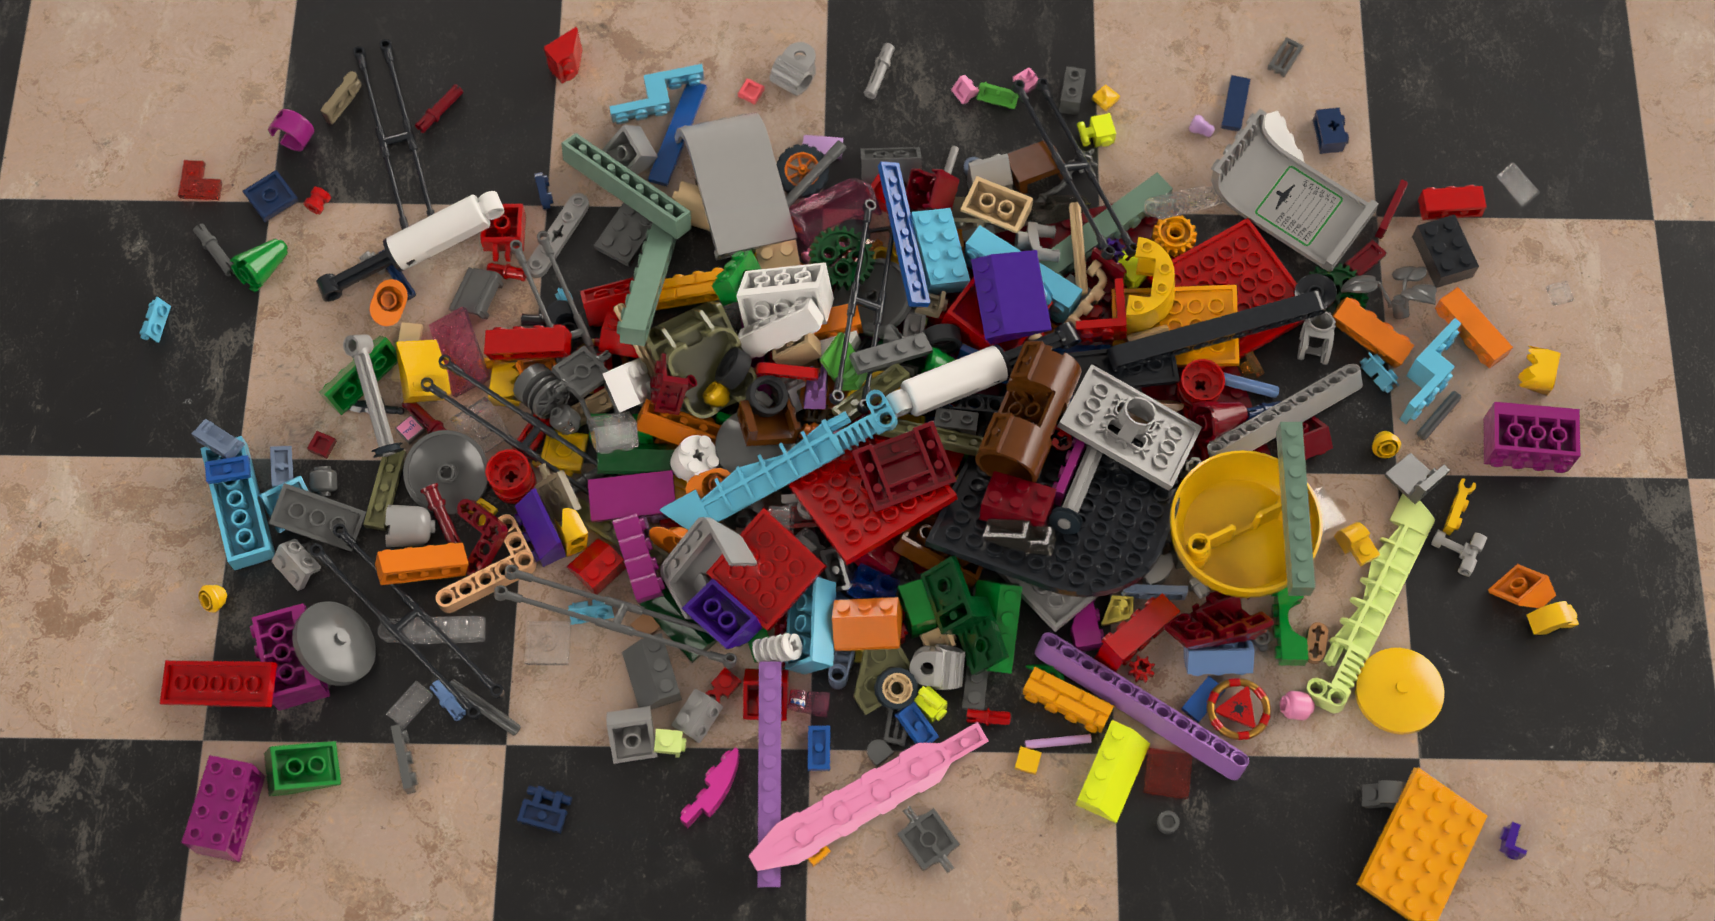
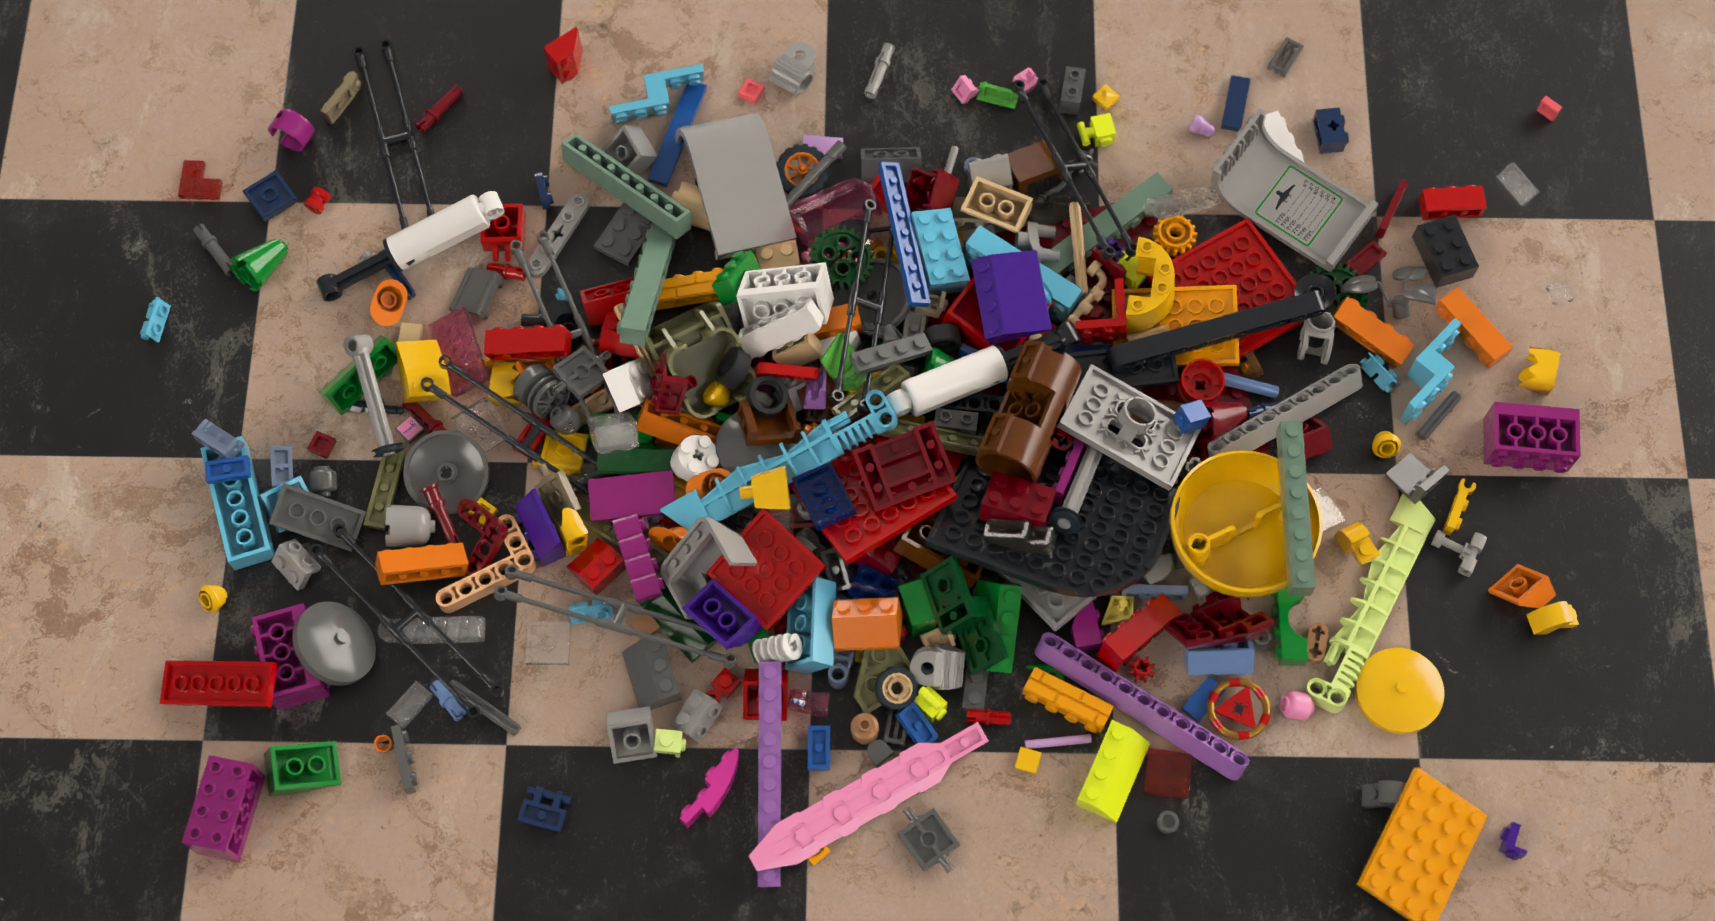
red wheel [485,449,537,504] -> none
none -> orange hinge [374,735,393,753]
none -> yellow torso [740,465,791,510]
none -> clear blue plate [791,461,857,531]
none -> medium nougat head [851,713,879,744]
none -> blue brick [1173,399,1211,434]
none -> coral tile [1537,96,1562,122]

